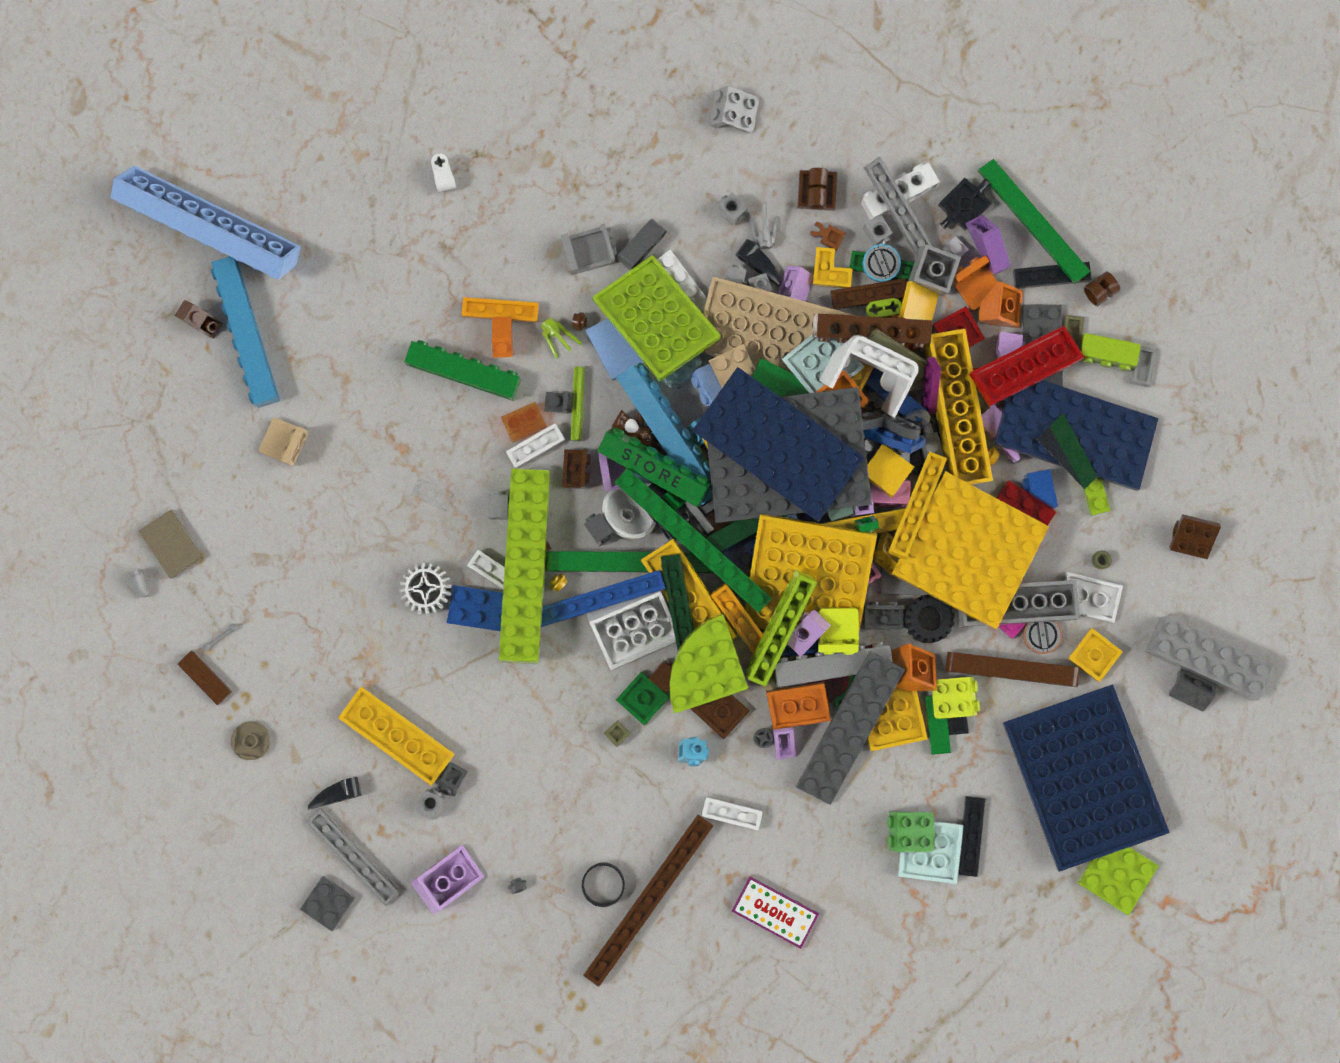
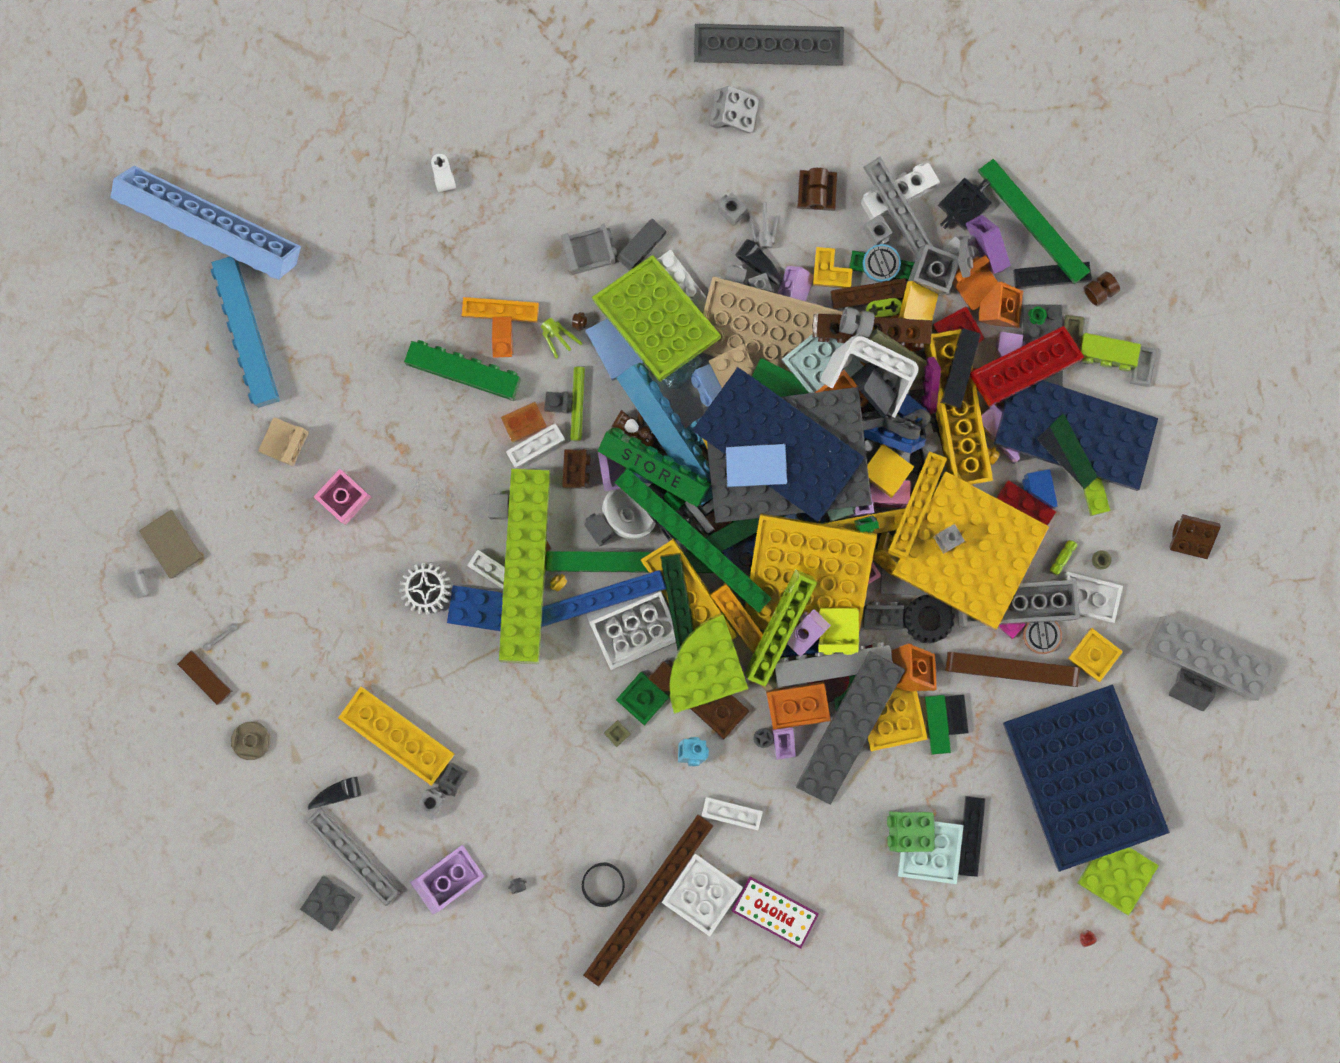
reddish brown slope [174,300,223,339] -> none
dark orange plate [810,222,846,251] -> none
neon yellow bracket [932,677,980,719] -> none
none -> bright pink brick [314,469,371,525]
none -> white plate [661,853,743,936]
none -> dark grey plate [694,23,844,66]
none -> light blue tile [726,444,787,487]
none -> light grey wheel [840,307,874,338]
none -> black slope [851,362,897,418]
none -> light grey brick [934,524,965,554]
none -> black tile [941,328,981,408]
none -> light grey hinge [958,235,977,278]
none -> green plate [1028,306,1047,325]
none -> lime axle [1050,540,1077,575]
none -> clear red hinge [1080,930,1097,947]

